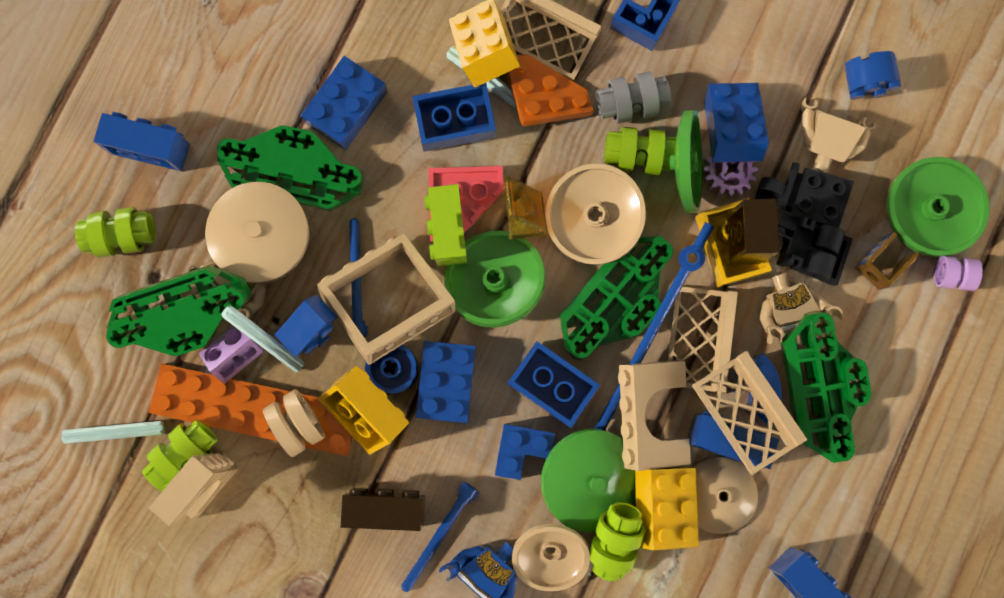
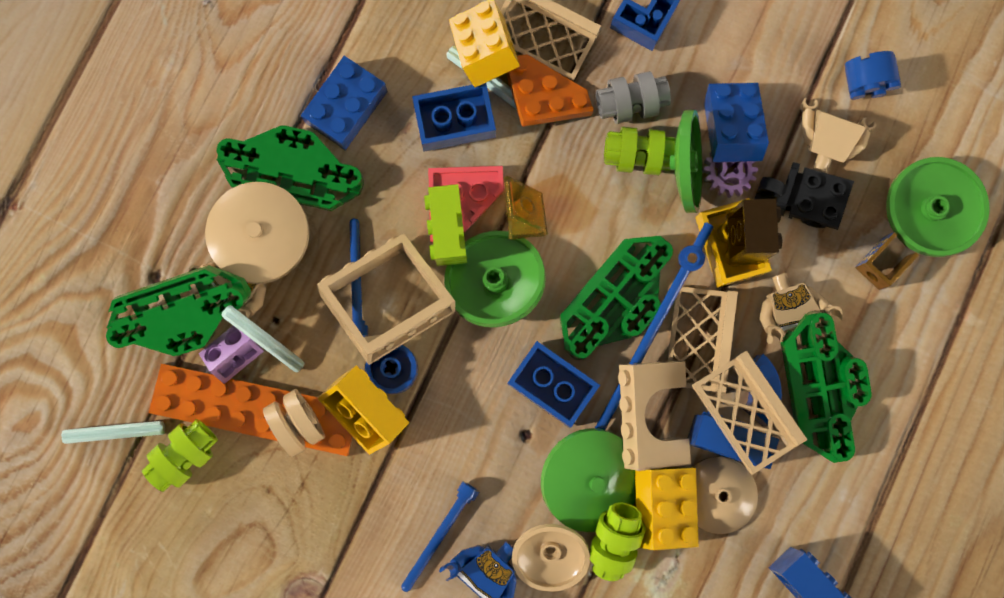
lime piece [75,207,156,258] -> none
blue brick [93,112,190,172] -> none
tan arch [148,453,238,526] -> none
blue brick [275,295,338,357] -> none
dark brown brick [340,488,425,531] -> none
blue brick [416,341,476,423] -> none
blue brick [495,424,555,480] -> none
tan dish [545,164,647,265] -> none
black plate [776,209,853,286] -> none
lavender wheel [934,256,983,291] -> none

